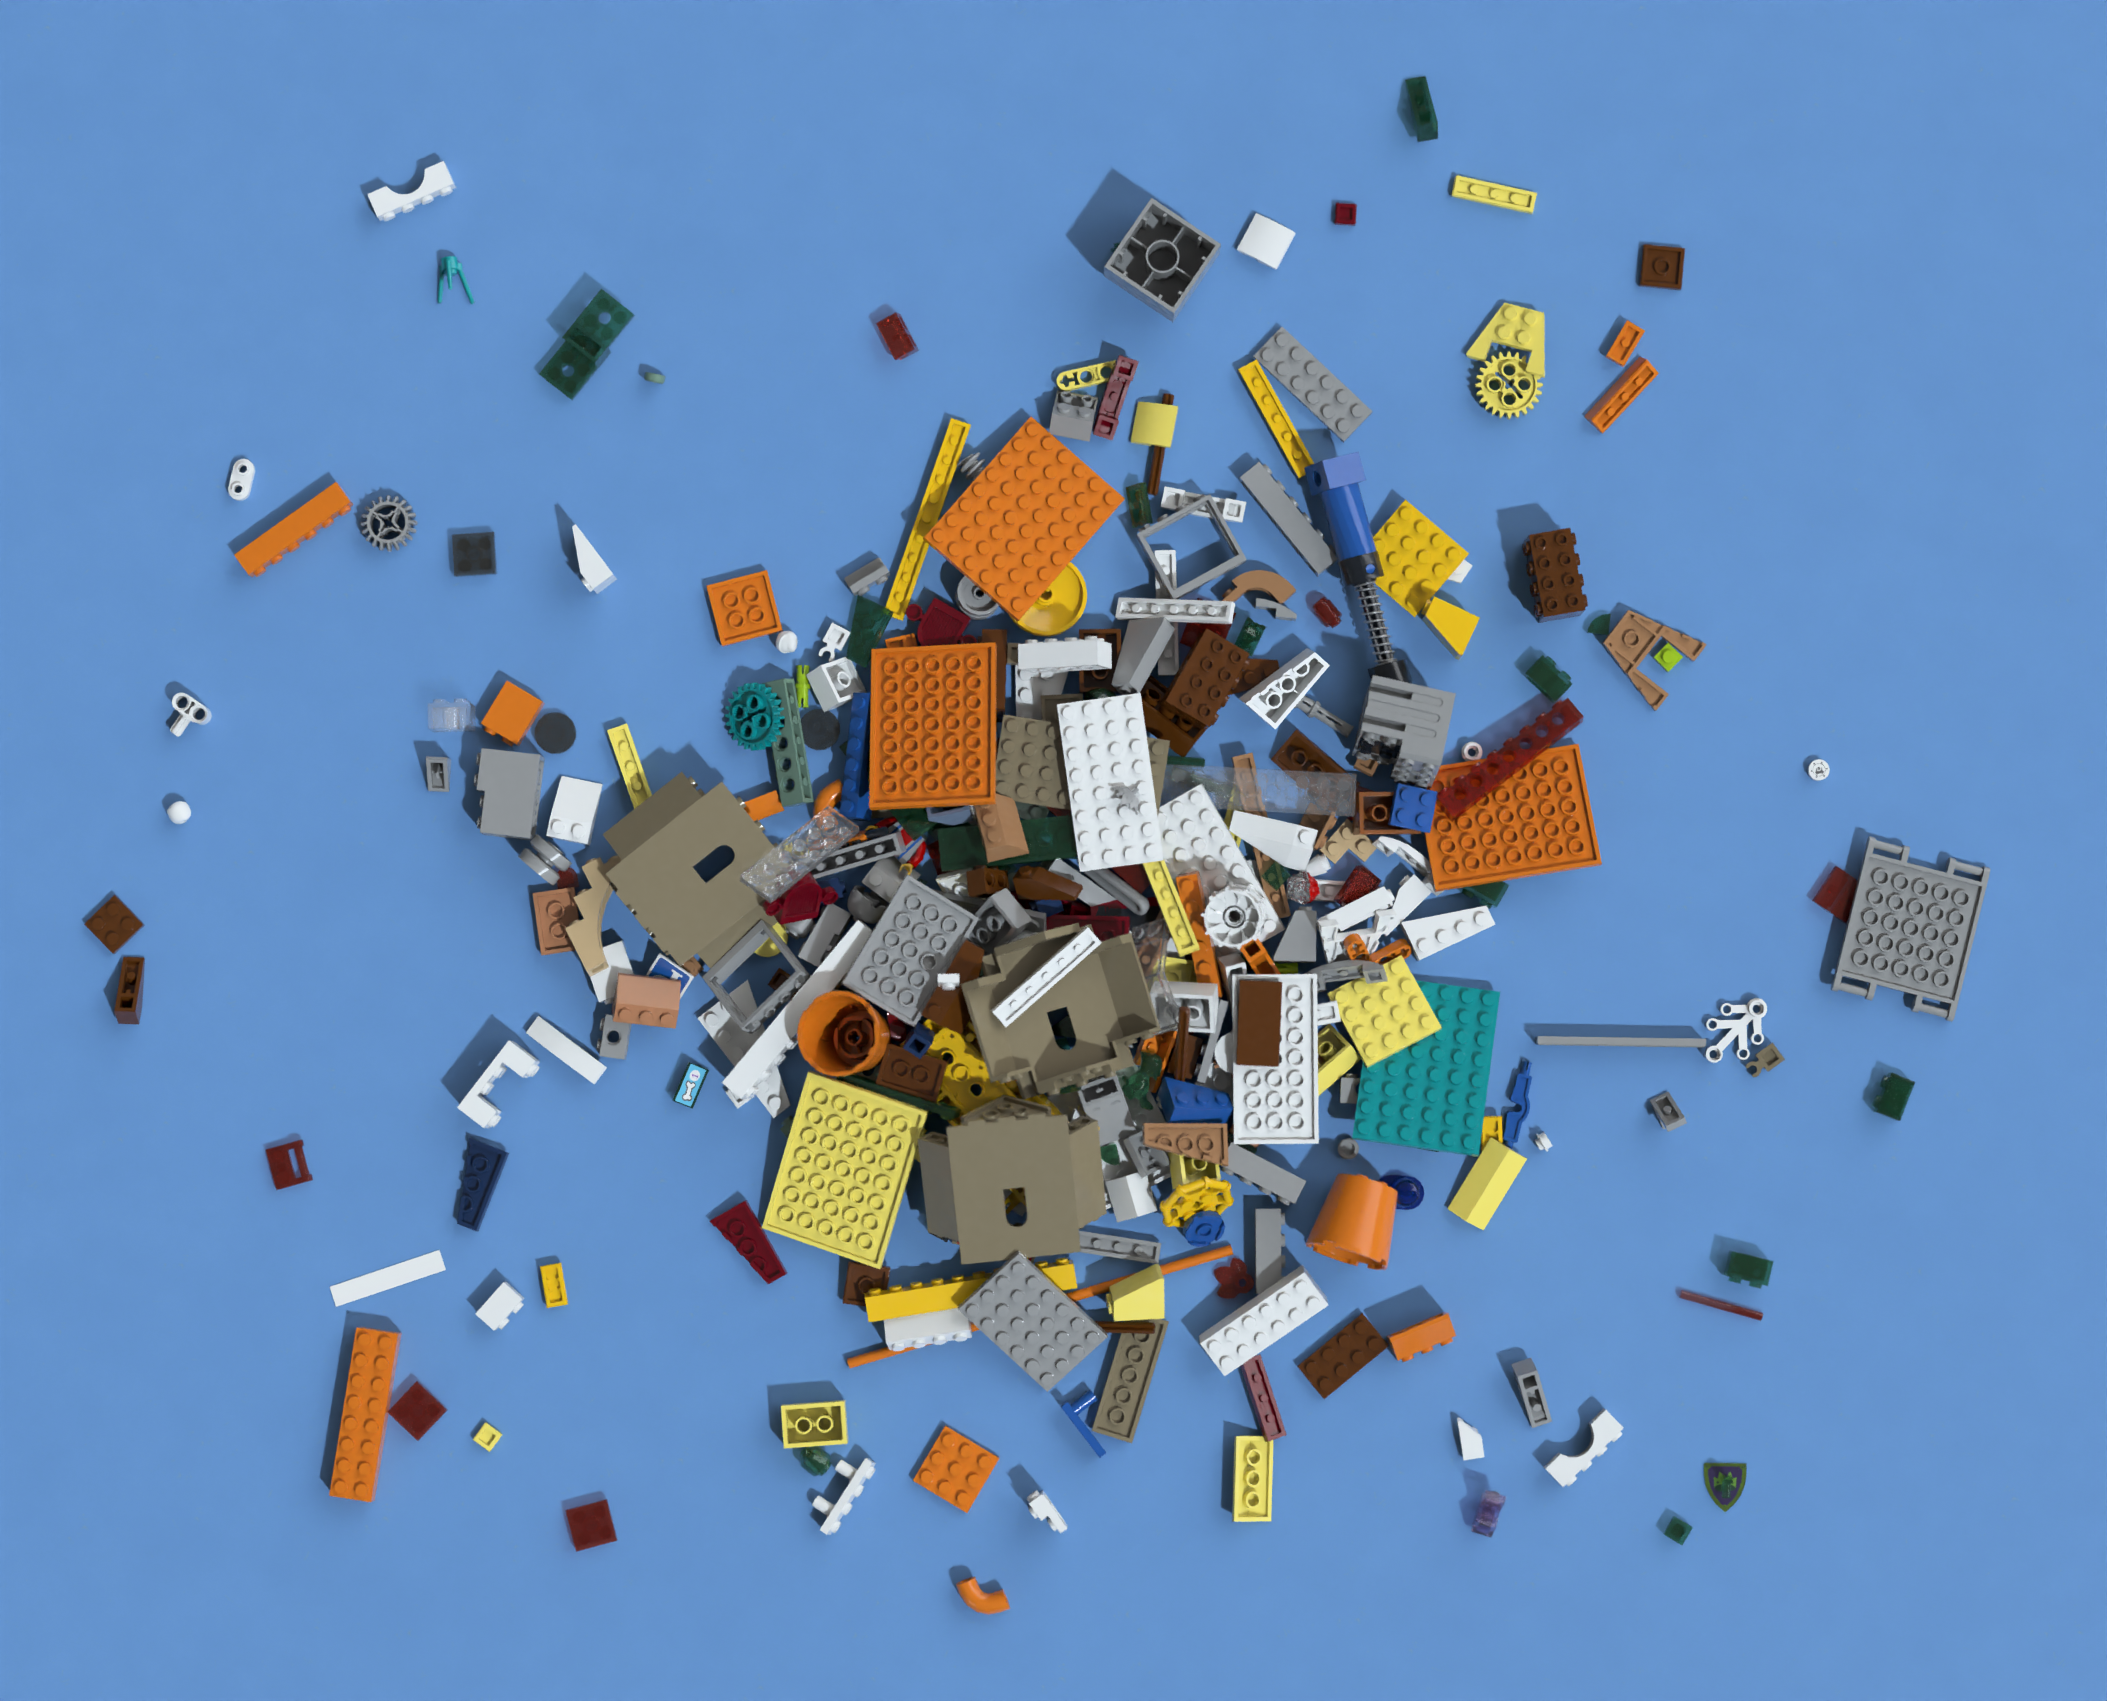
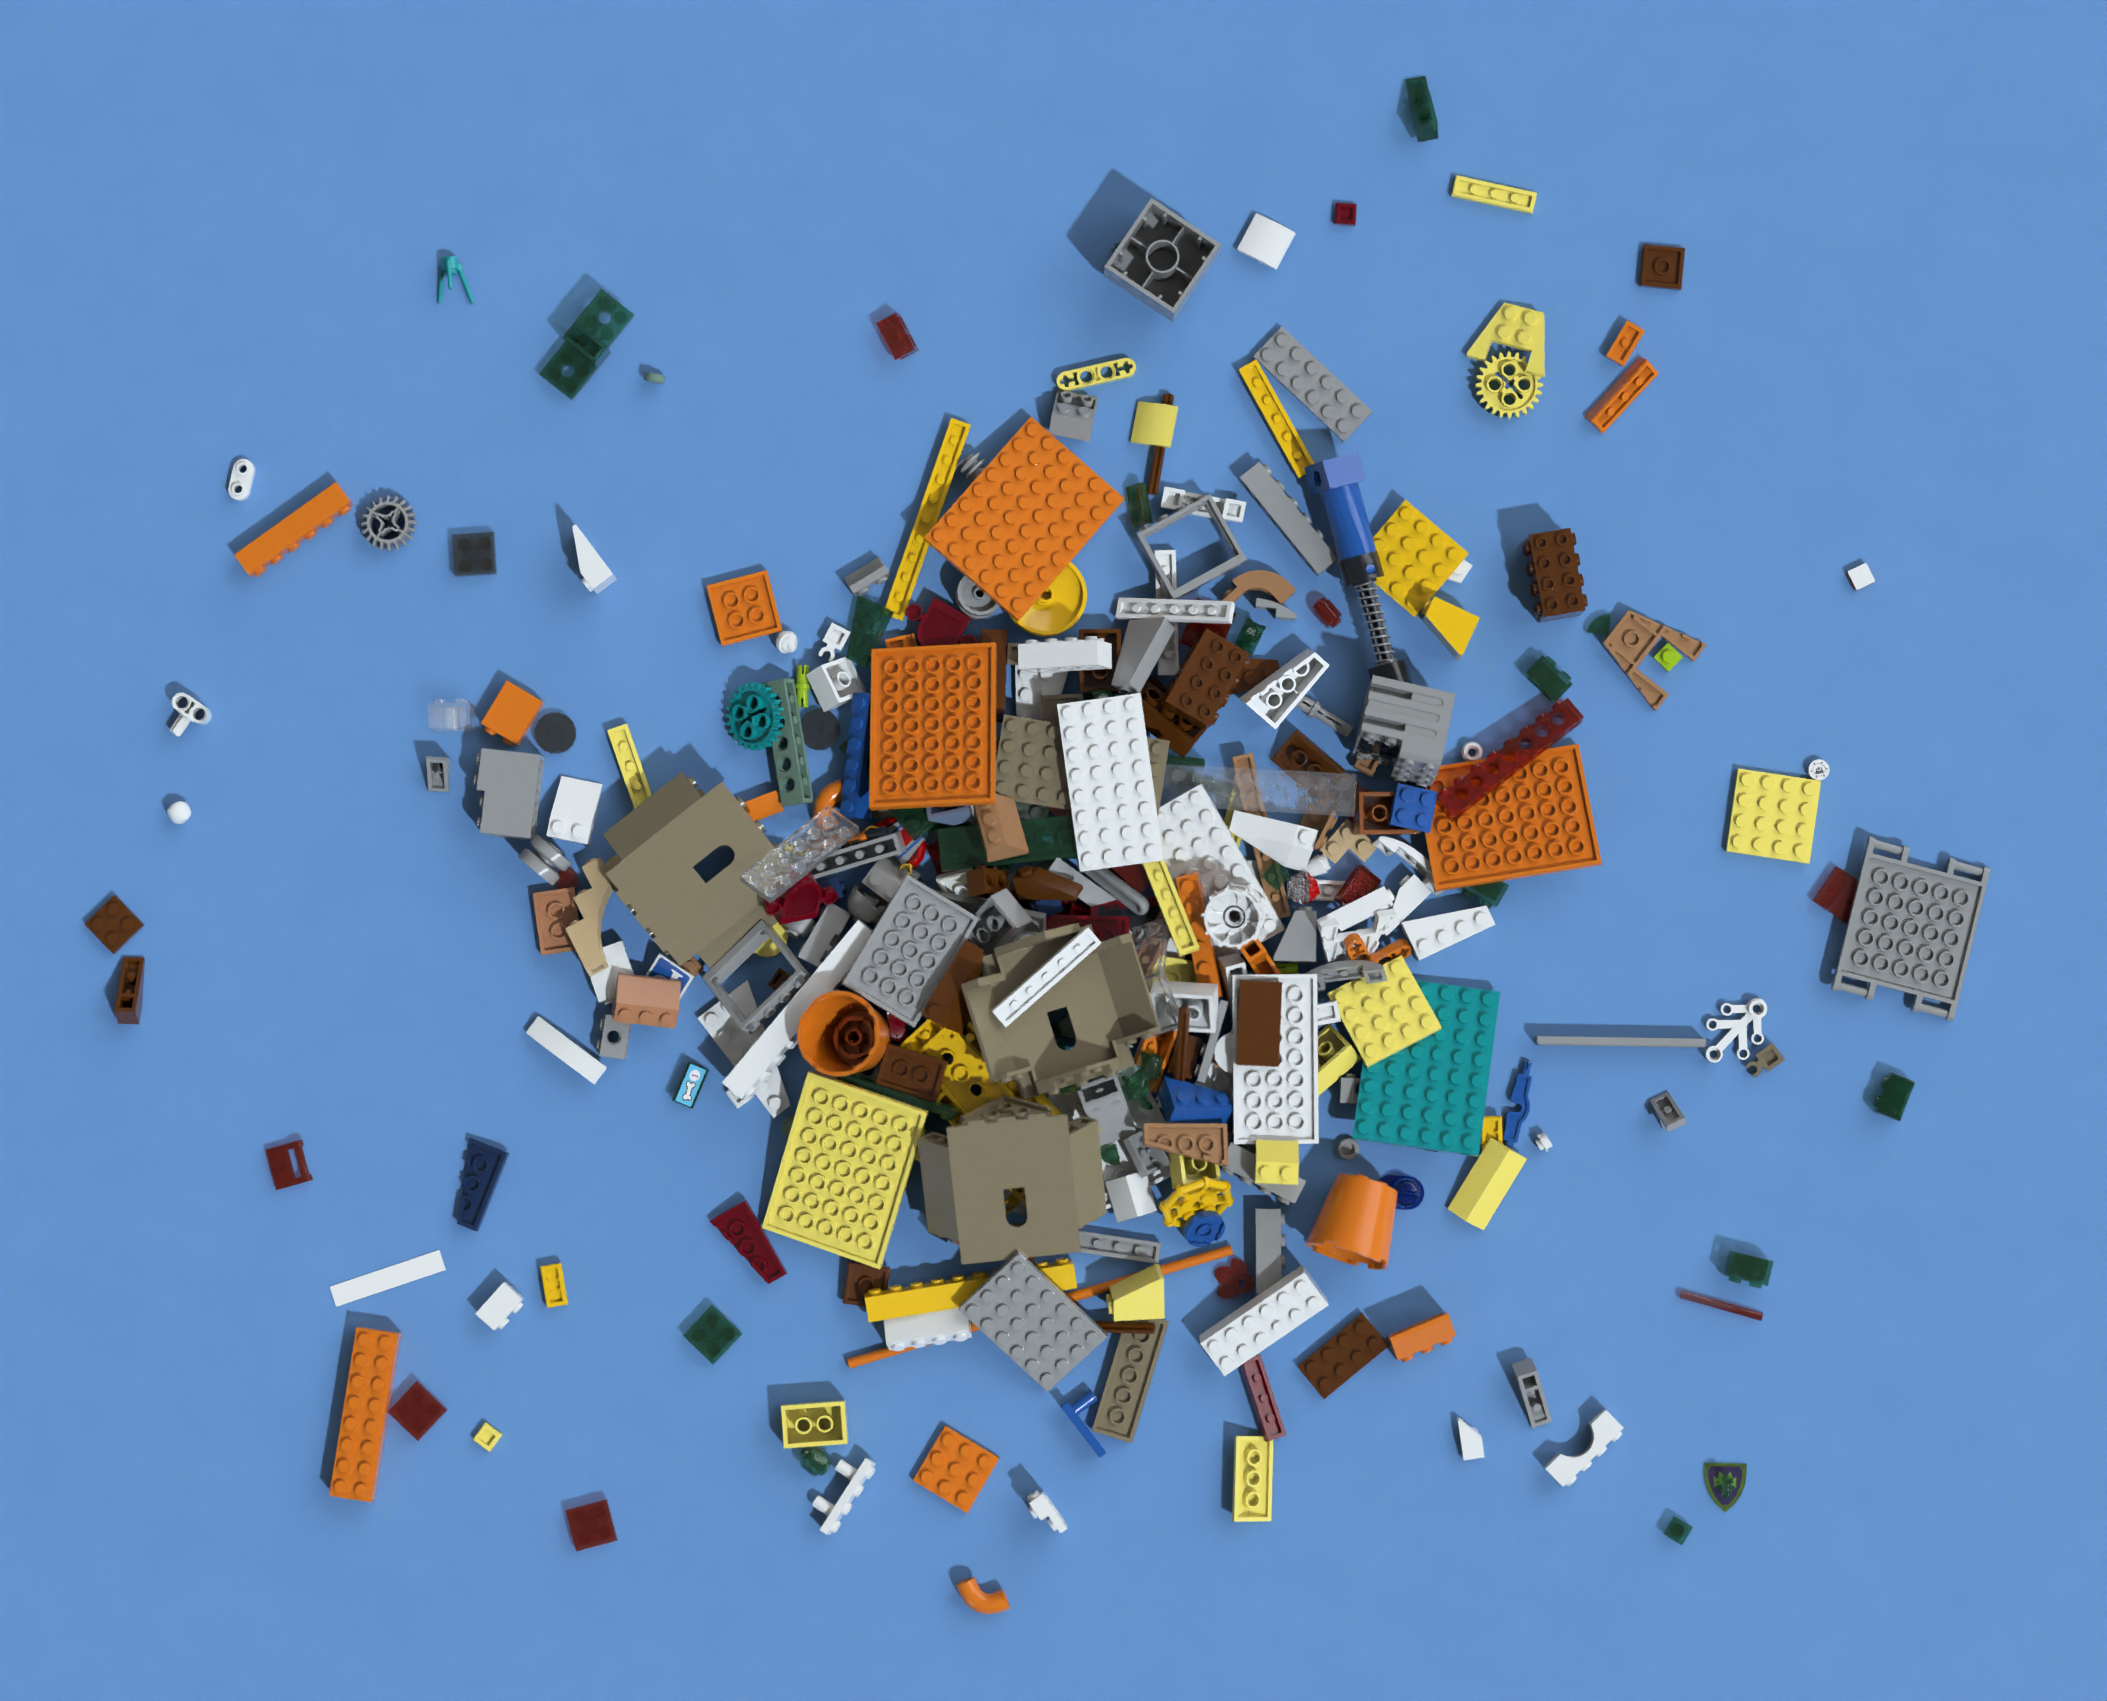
white arch [367,161,456,221] -> none
white plate [457,1040,540,1128] -> none
dark blue brick [903,1022,935,1059] -> none
white plate [938,974,960,990] -> none
dark red slope [1093,355,1139,441] -> none
light grey piece [1111,786,1139,815] -> none
clear purple brick [1471,1490,1506,1538] -> none
none -> clear green plate [683,1305,743,1365]
none -> light yellow slope [1254,1140,1299,1185]
none -> light yellow plate [1725,769,1821,864]
none -> white tile [1846,563,1875,591]

